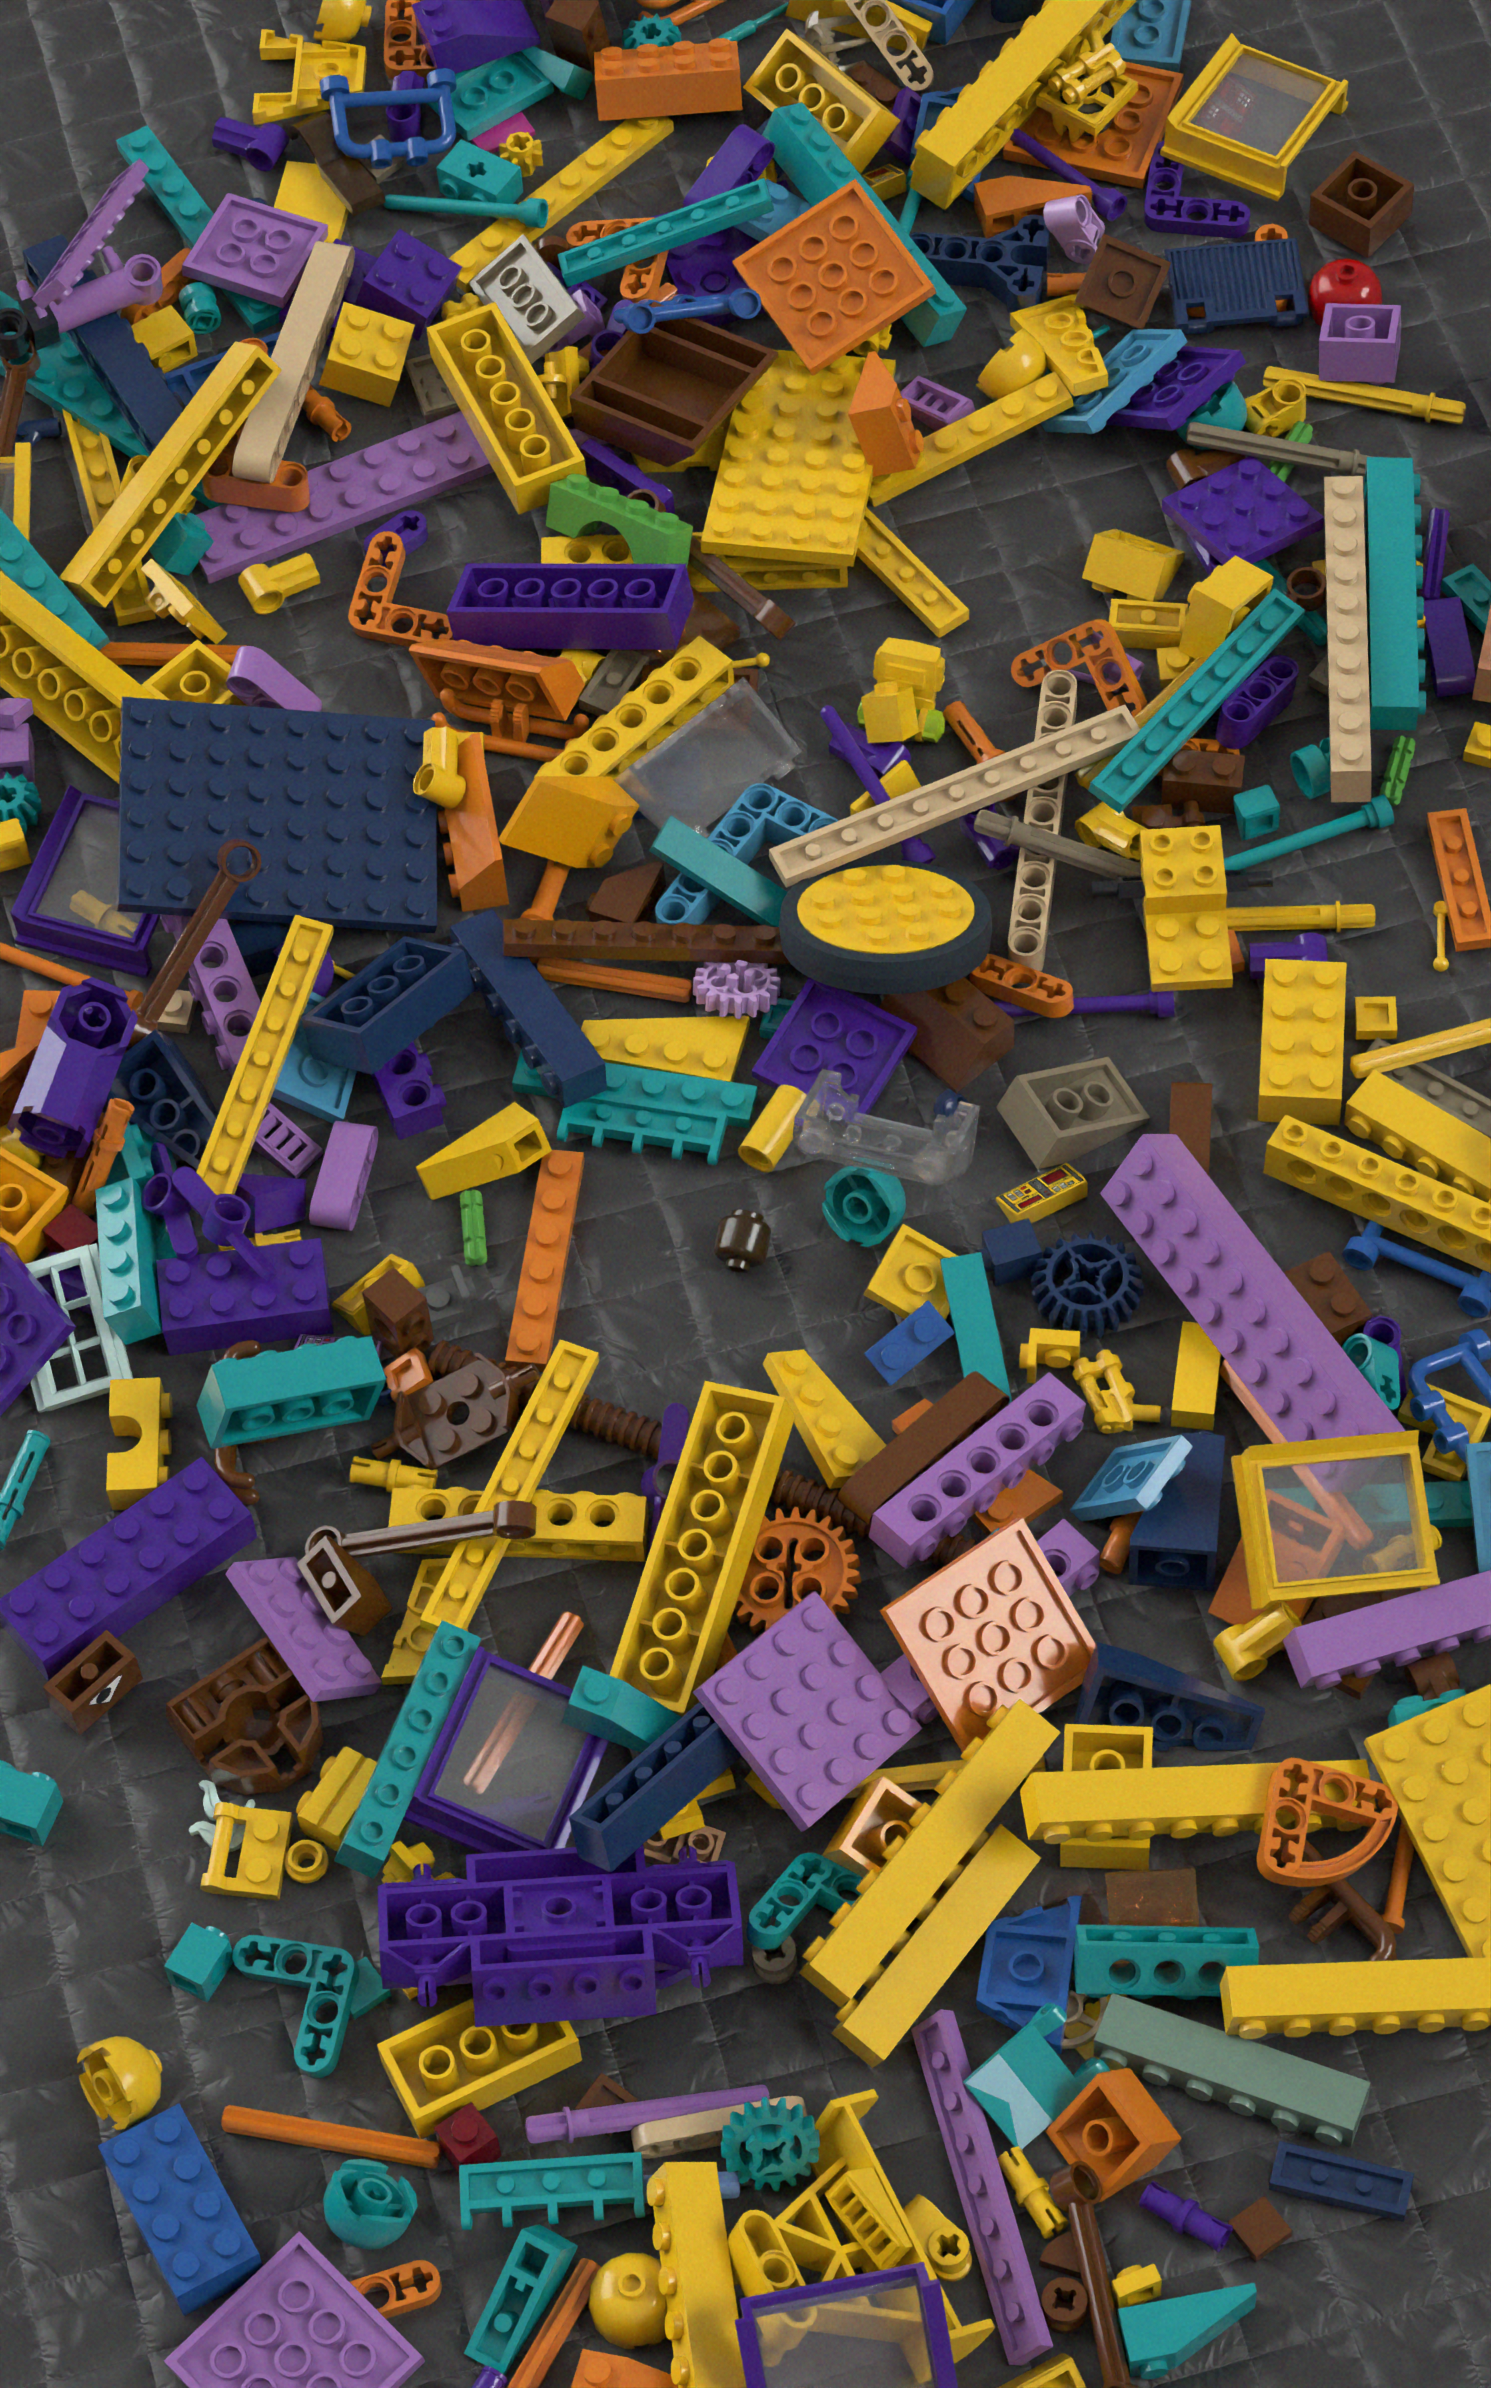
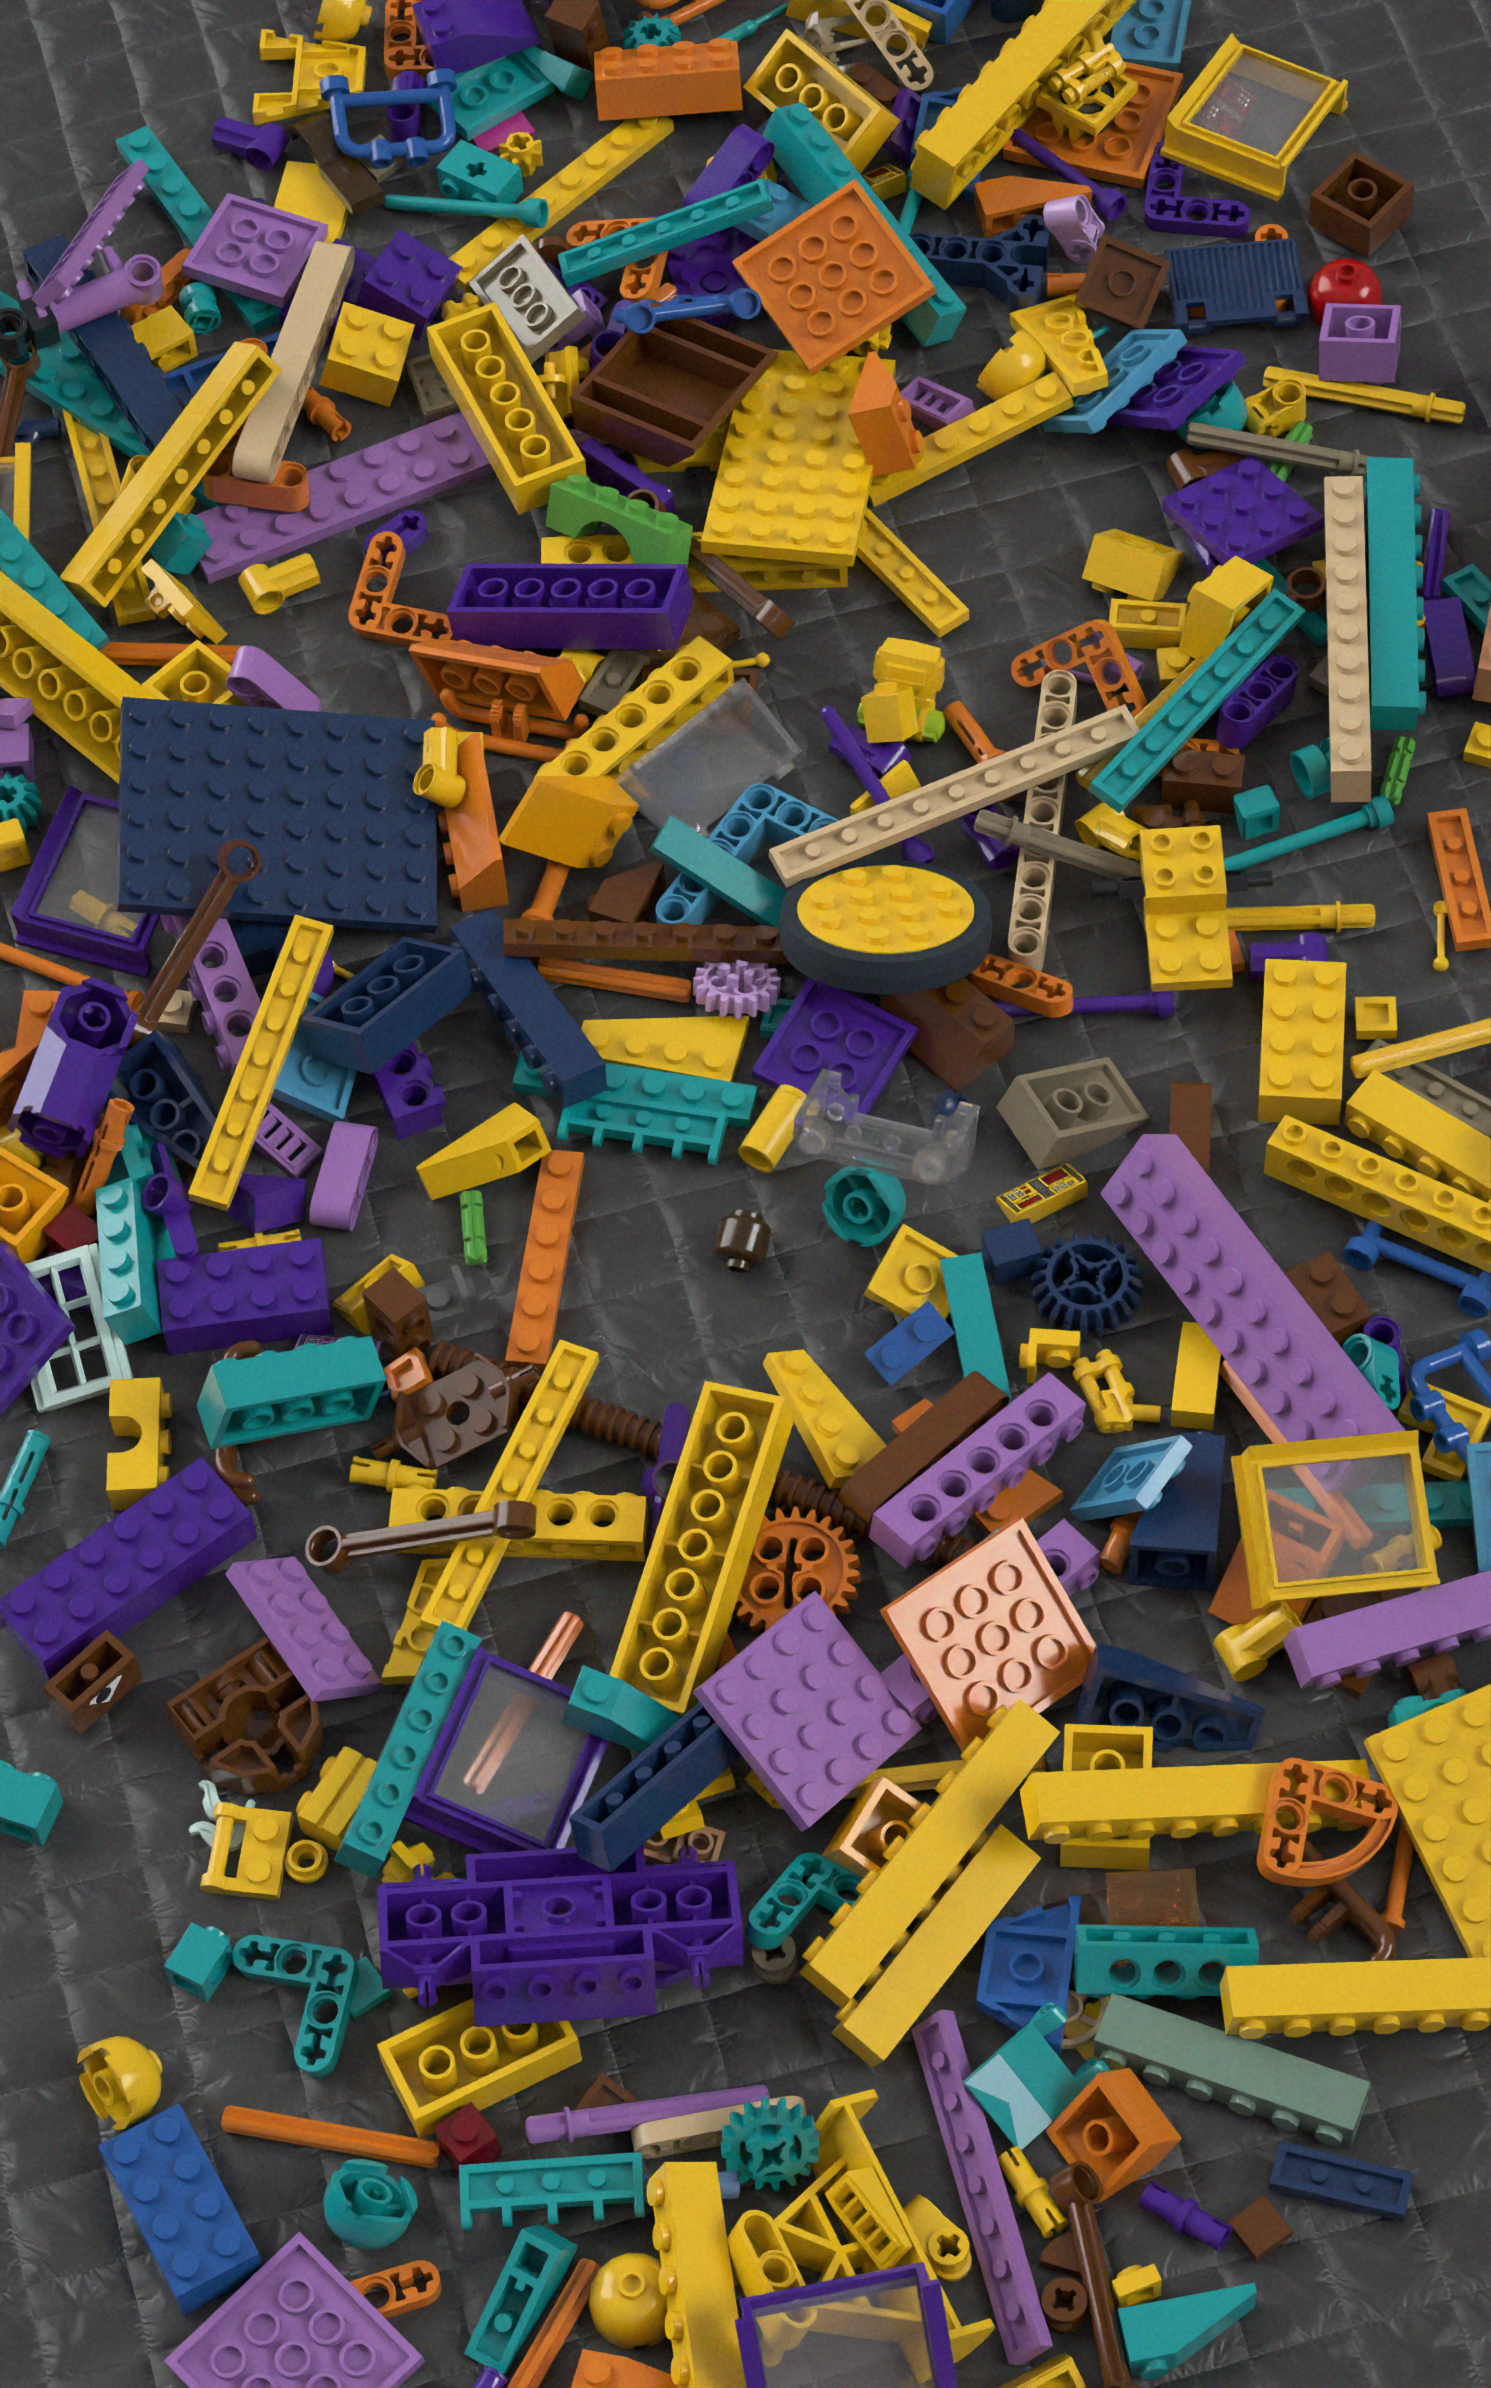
dark purple piece [172,1167,277,1281] -> none
reddish brown slope [297,1535,393,1637] -> none

